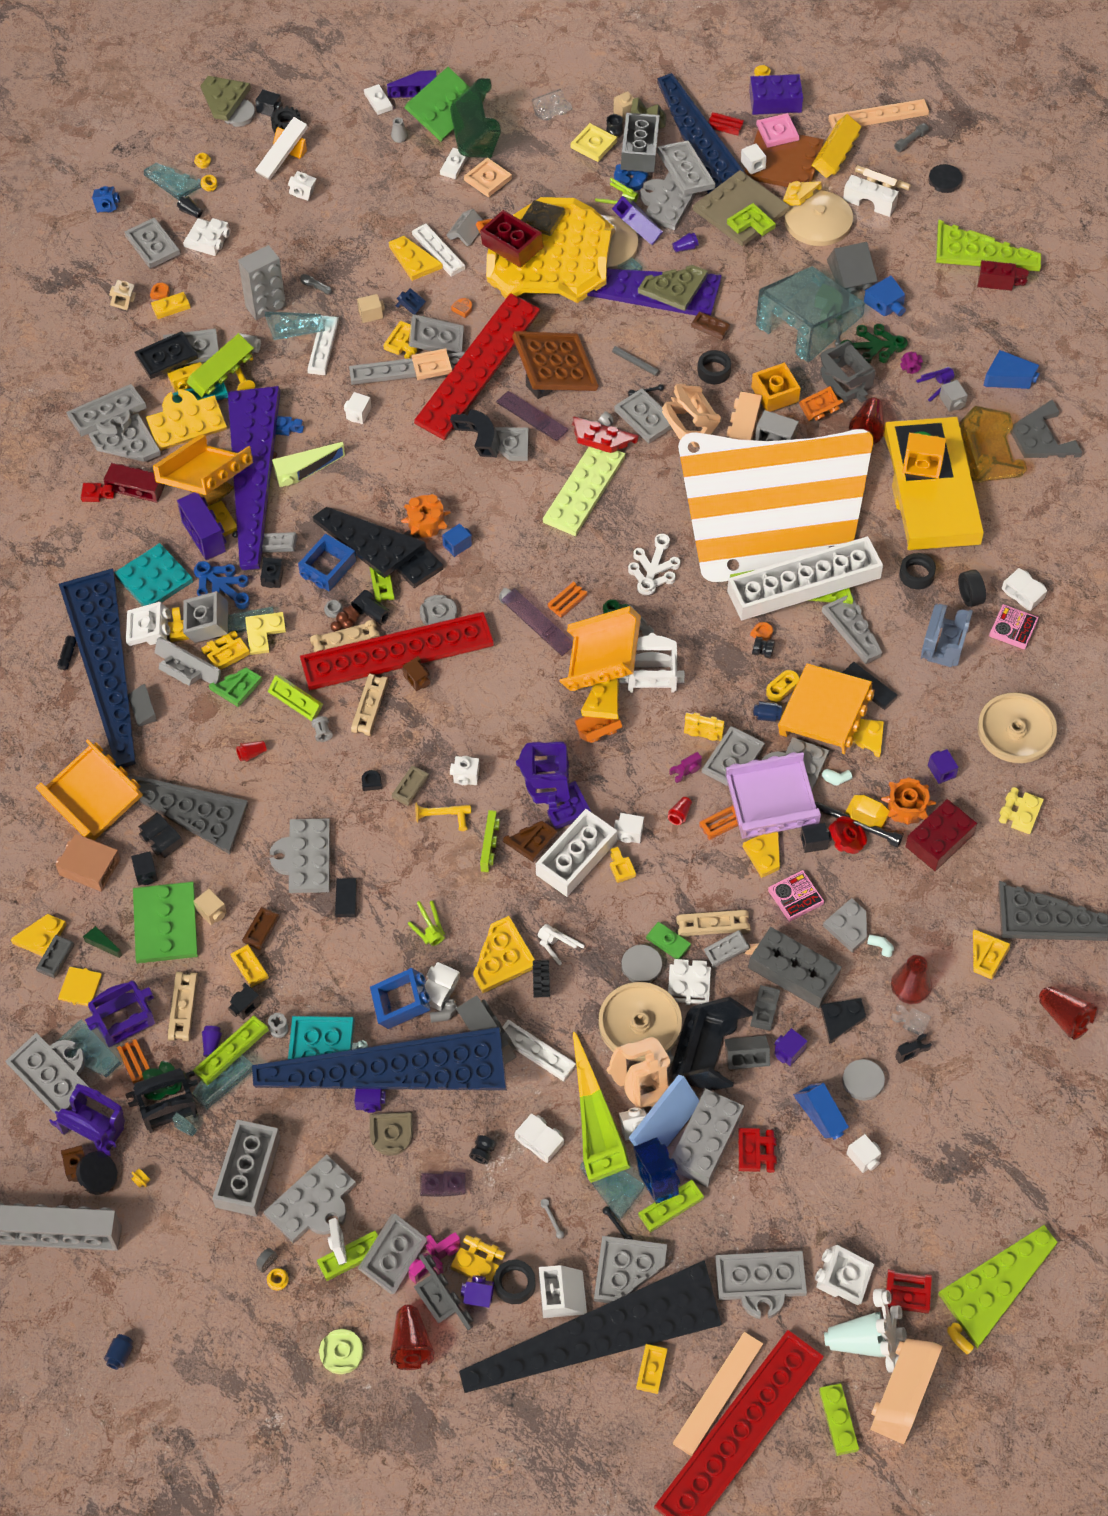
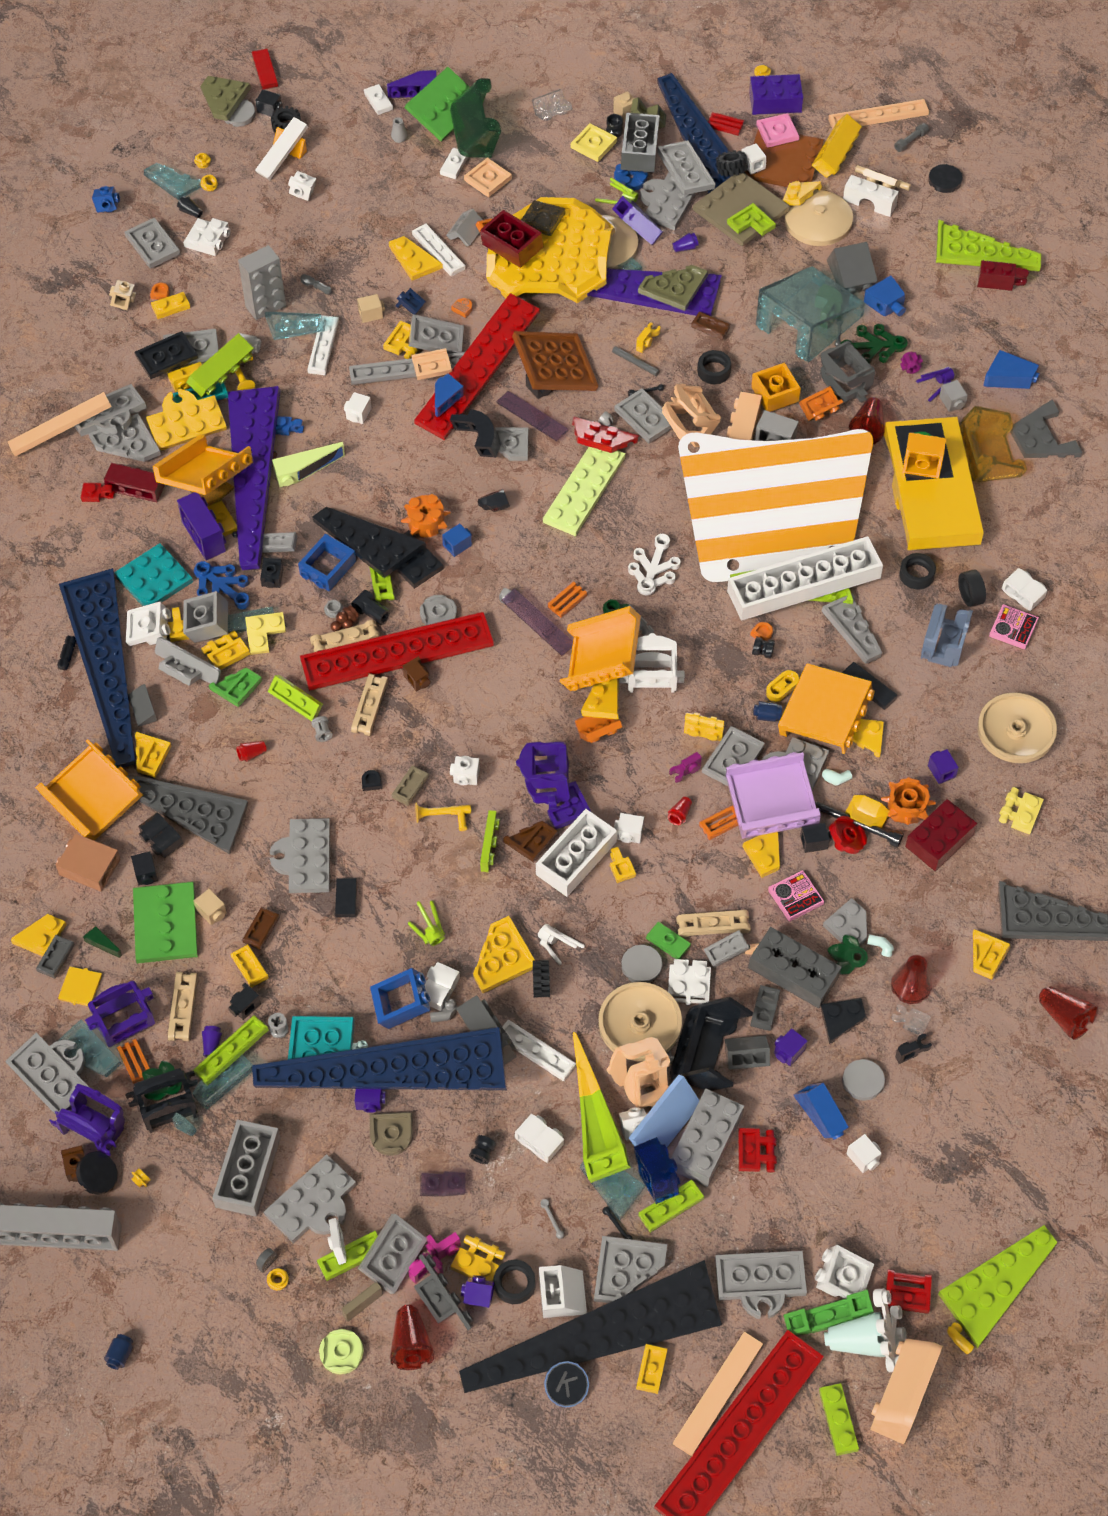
none -> light nougat tile [8,392,112,456]
none -> yellow wing [135,732,172,778]
none -> red tile [251,49,278,89]
none -> dark tan tile [341,1282,383,1322]
none -> blue slope [435,373,463,417]
none -> black rock [477,489,510,512]
none -> black tile [544,1361,589,1408]
none -> yellow plate [636,322,661,353]
none -> black tyre [716,150,748,177]
none -> bright green slope [783,1290,874,1336]
none -> dark green plate [827,935,868,975]

